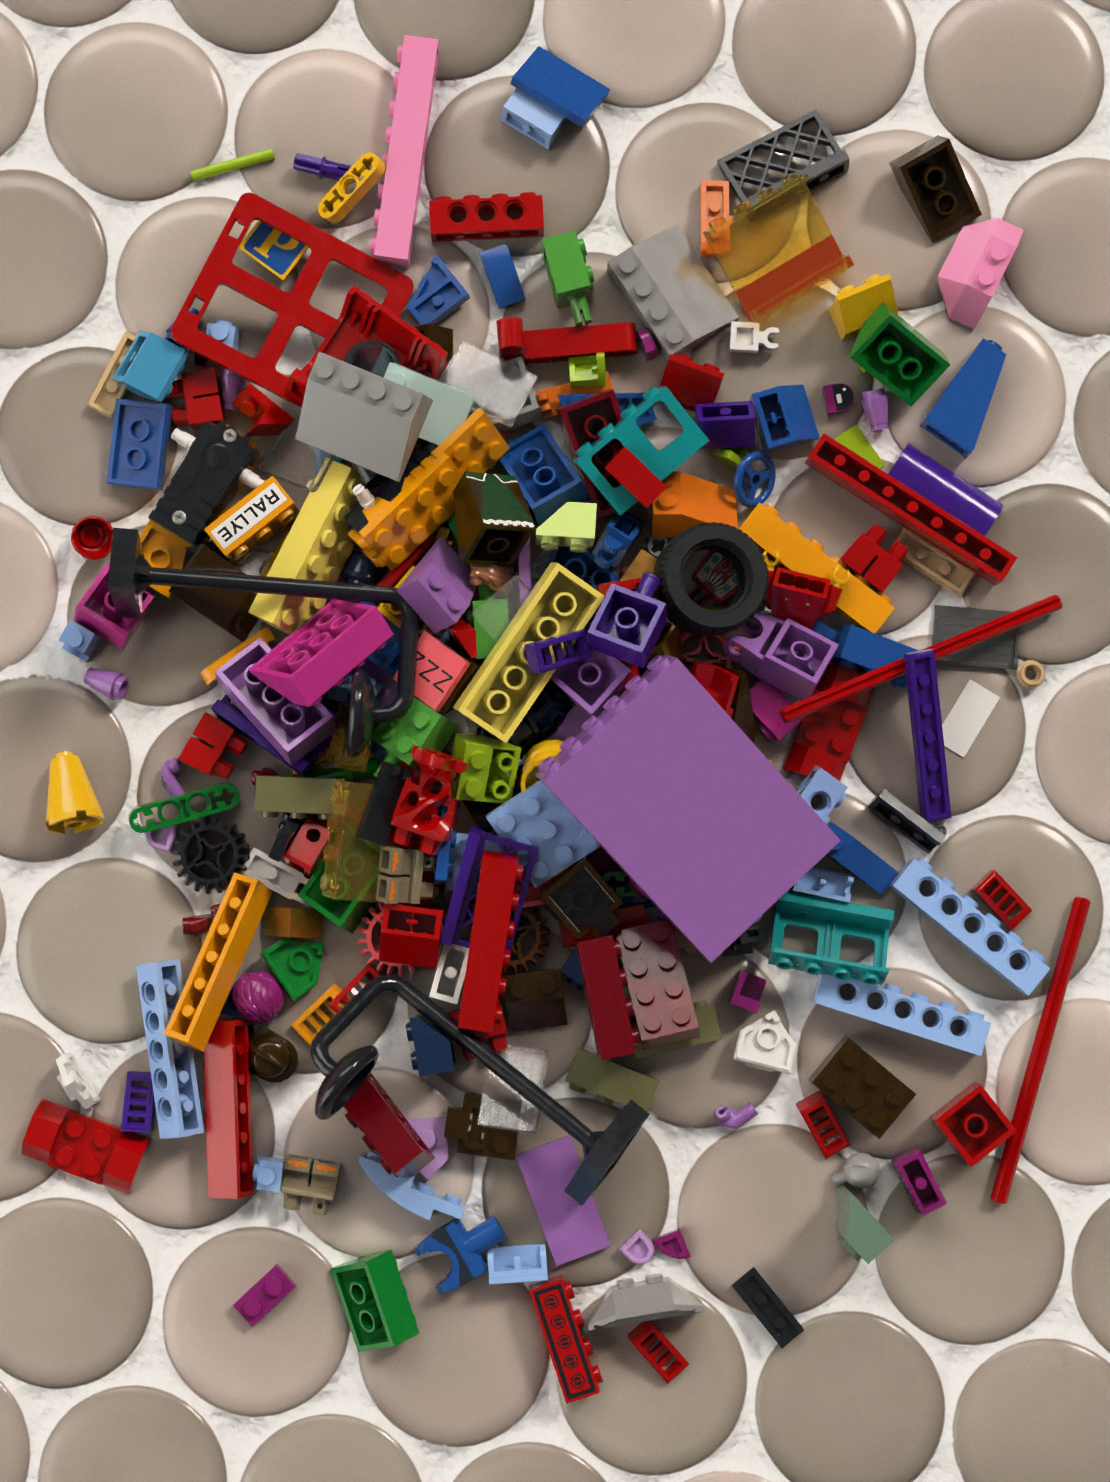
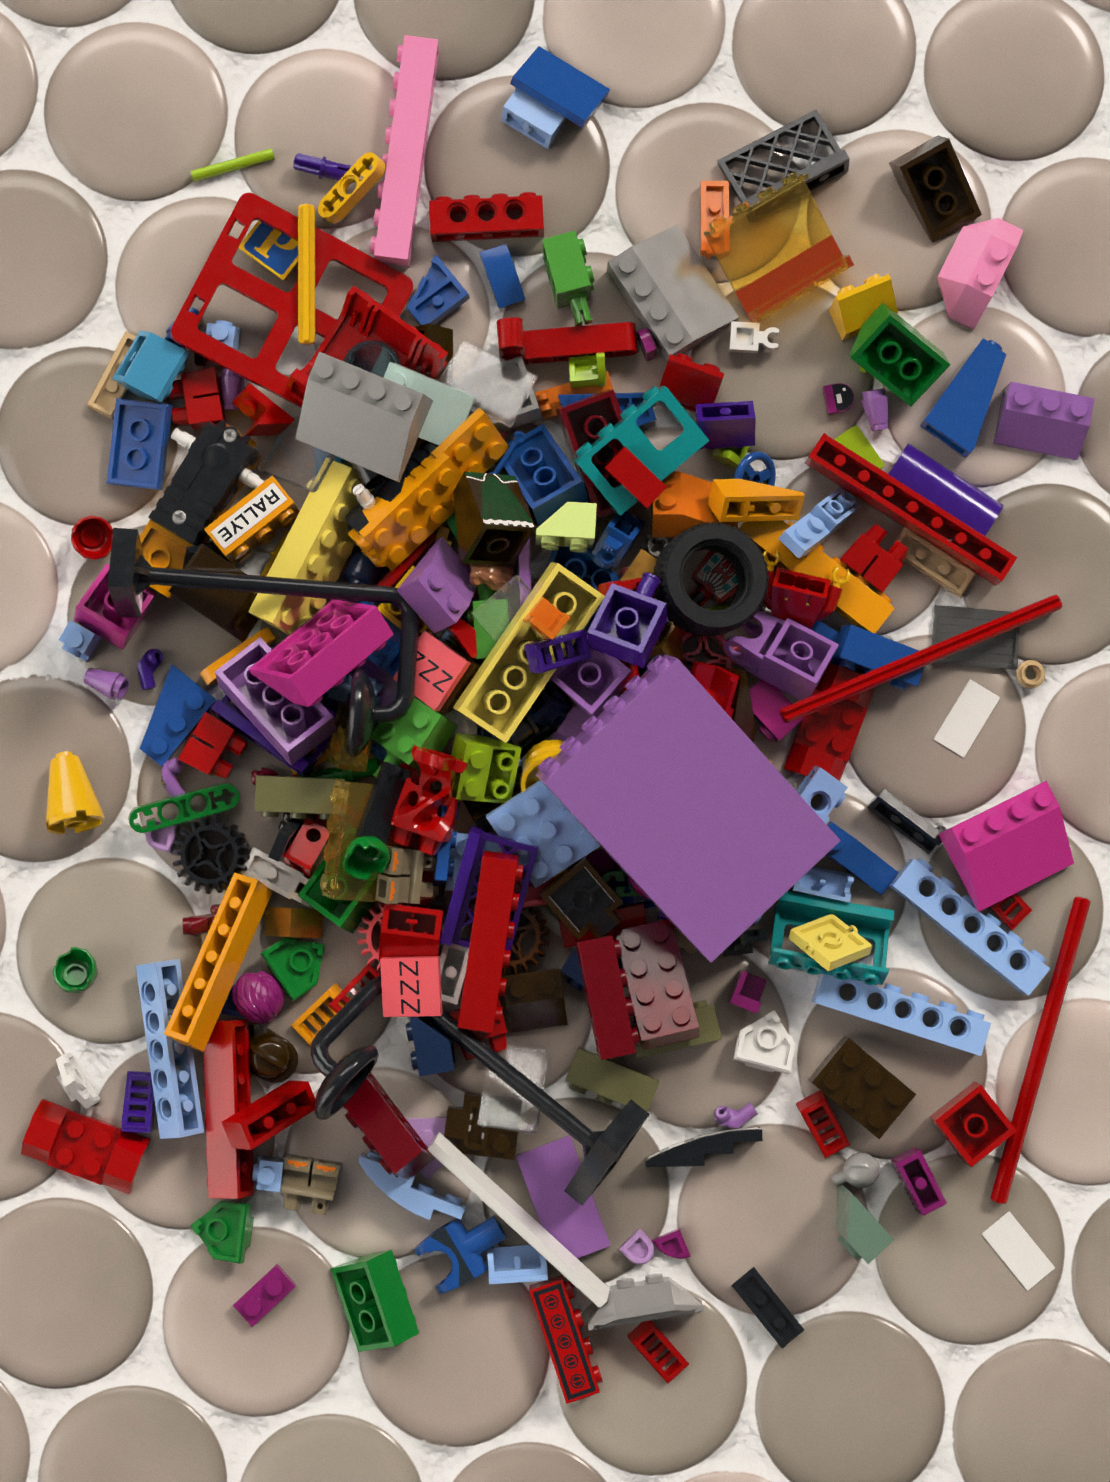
blue slope [749,385,820,454] -> none
dark purple tile [904,649,952,823] -> none
none -> green hair [53,947,98,994]
none -> dark purple arm [137,649,164,690]
none -> blue wing [140,664,217,767]
none -> green plate [190,1200,254,1264]
none -> red brick [222,1080,316,1150]
none -> yellow axle [298,204,315,345]
none -> green hair [343,836,390,880]
none -> coral tile [380,956,443,1017]
none -> white tile [428,1132,610,1308]
none -> blue hinge [489,431,526,474]
none -> orange panel [523,597,570,640]
none -> black slope [645,1127,763,1167]
none -> light orange slope [708,479,805,522]
none -> light blue slope [778,487,861,558]
none -> light yellow plate [788,913,873,971]
none -> dark pink slope [938,781,1074,912]
none -> white sticker [982,1211,1055,1291]
none -> medium lavender slope [993,382,1095,460]

